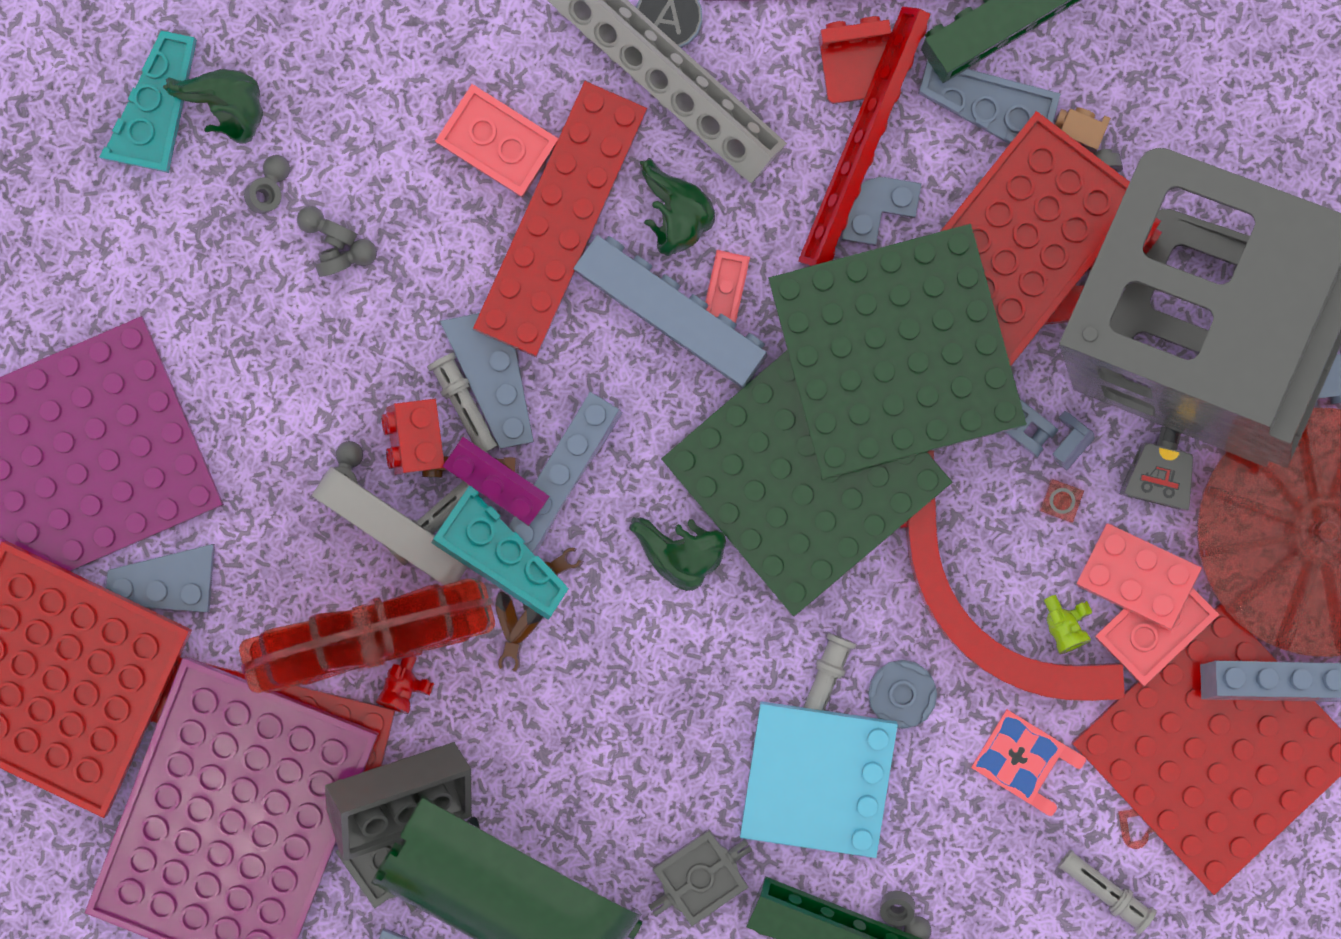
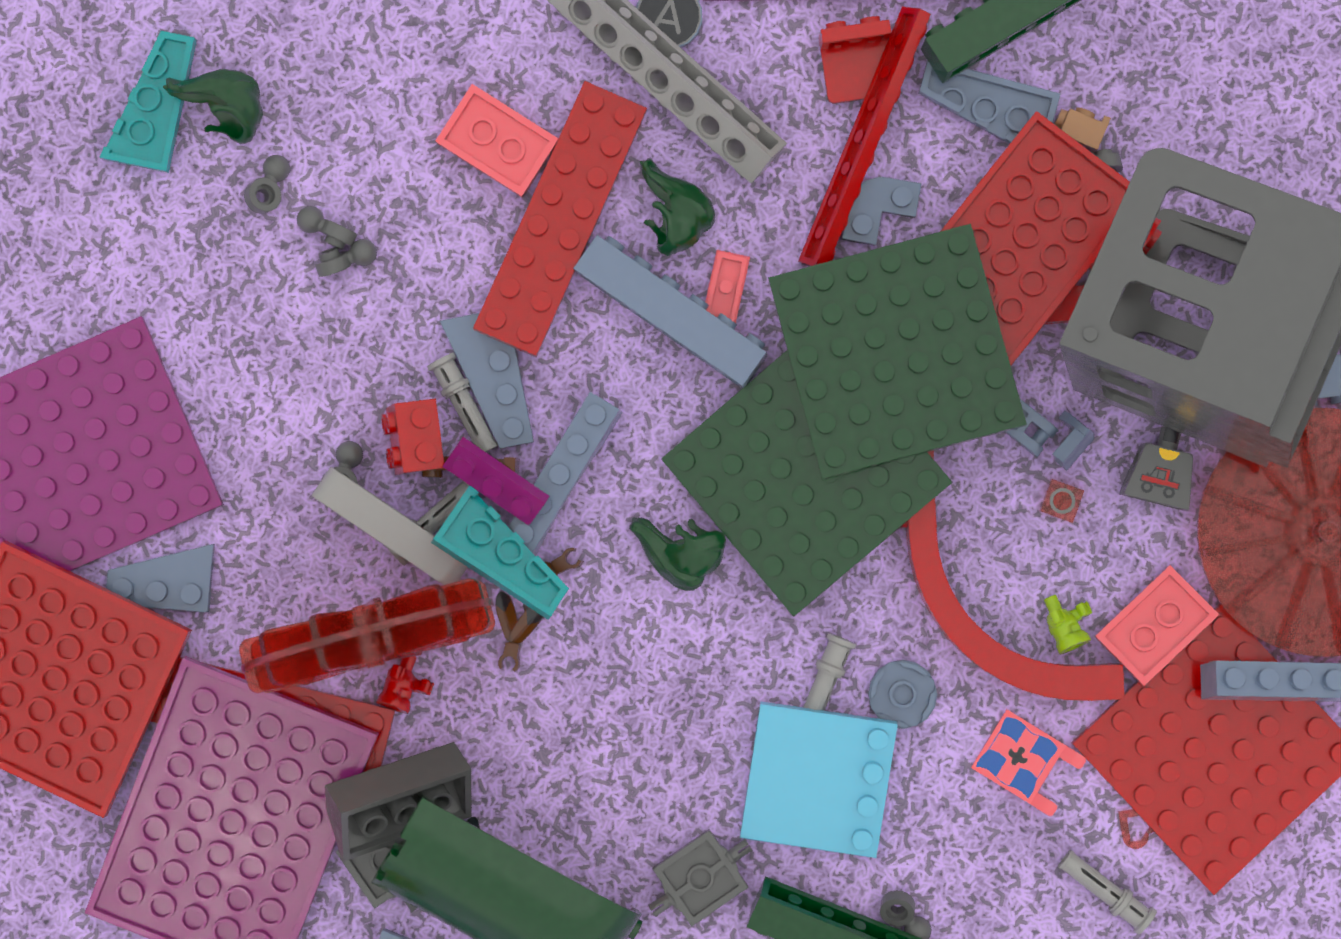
coral plate [1076,523,1202,631] -> none

